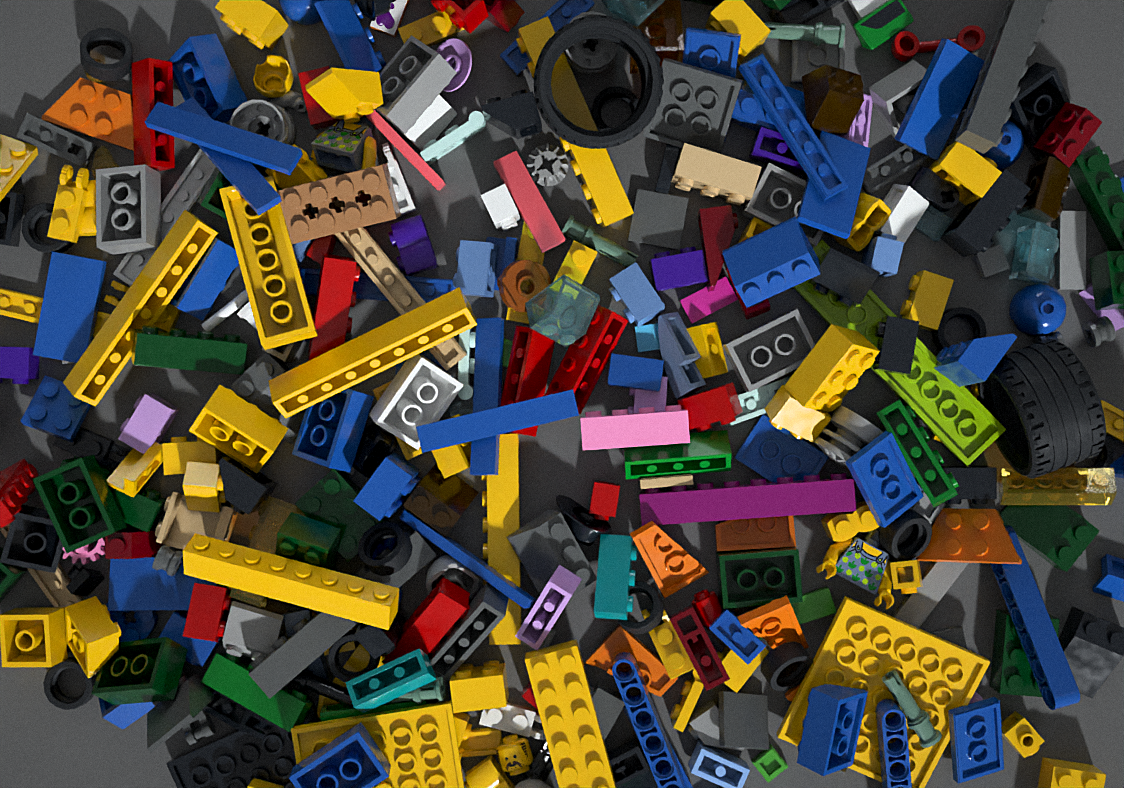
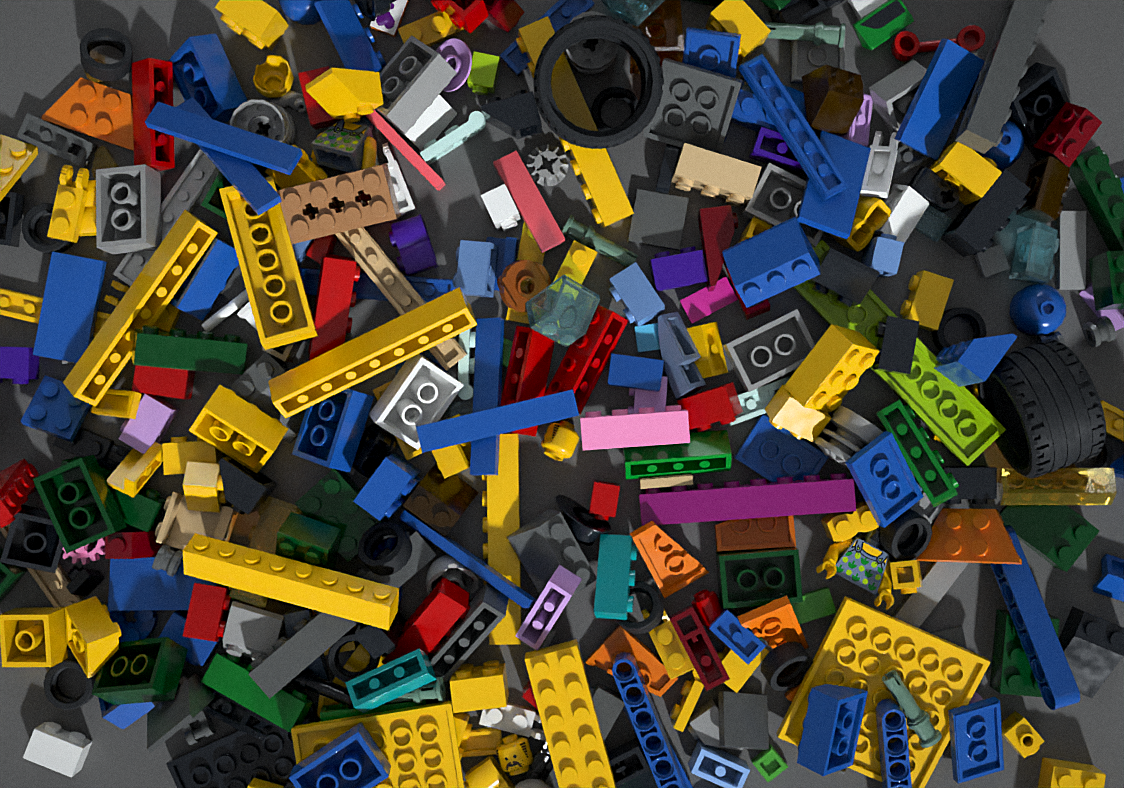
none -> white brick [23,722,92,778]
none -> yellow tile [91,389,142,419]
none -> red brick [132,365,195,399]
none -> lime brick [467,51,501,95]
none -> yellow head [541,420,579,461]
none -> white hinge [860,131,899,198]

